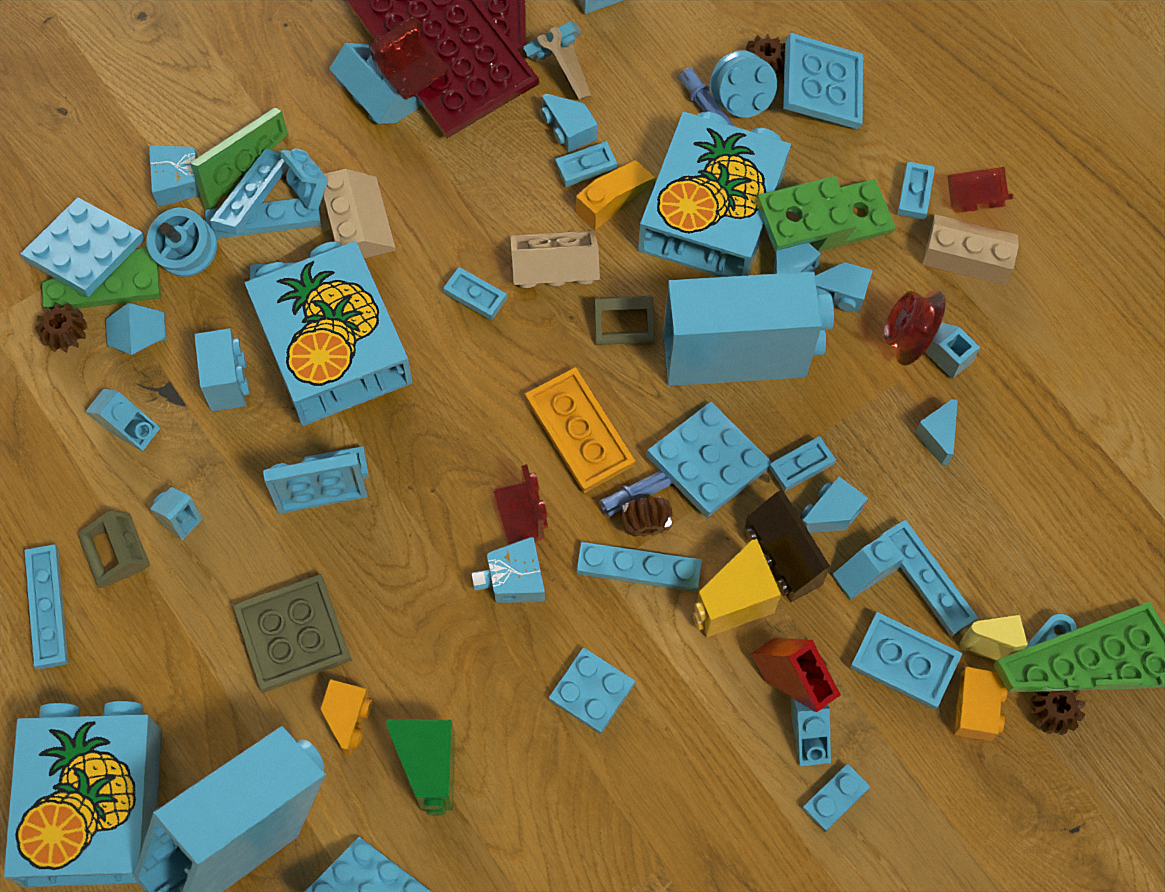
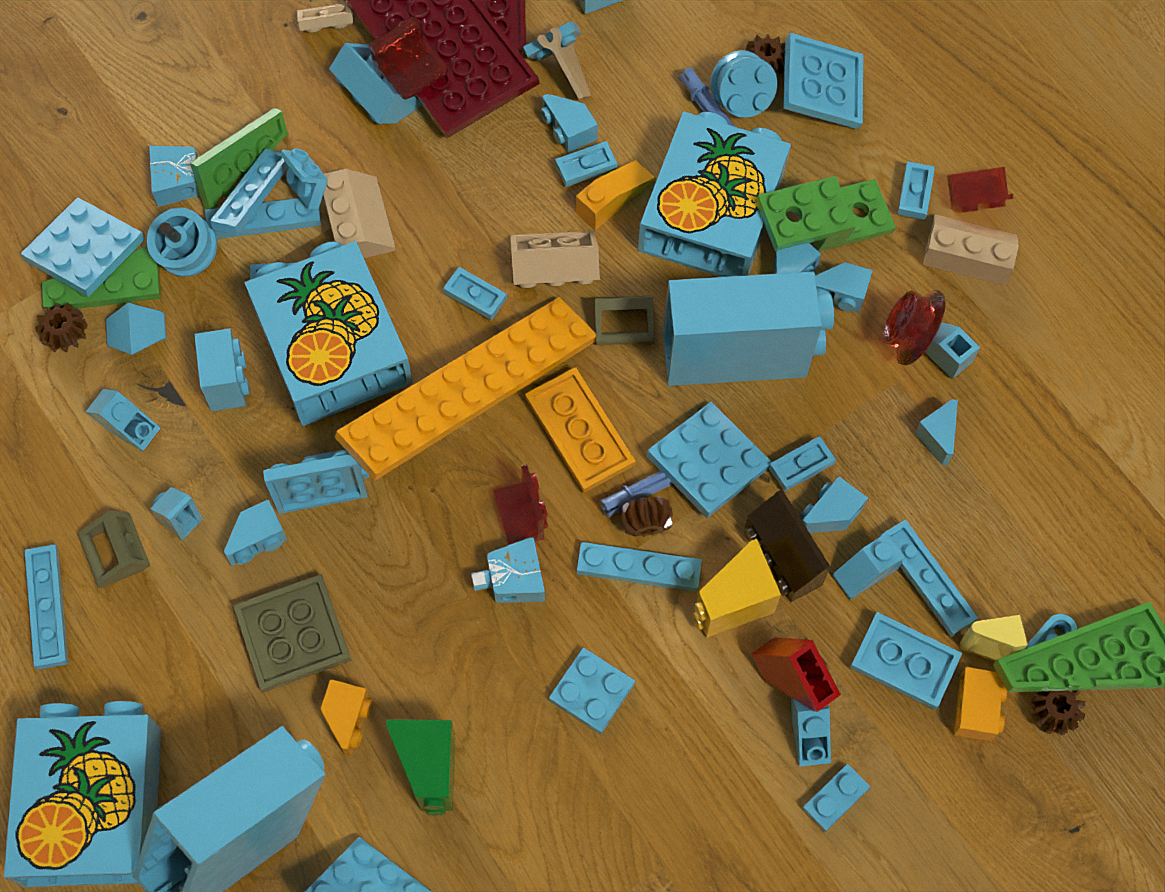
none -> medium azure slope [224,499,287,566]
none -> tan plate [297,3,353,32]
none -> light orange plate [335,297,596,481]

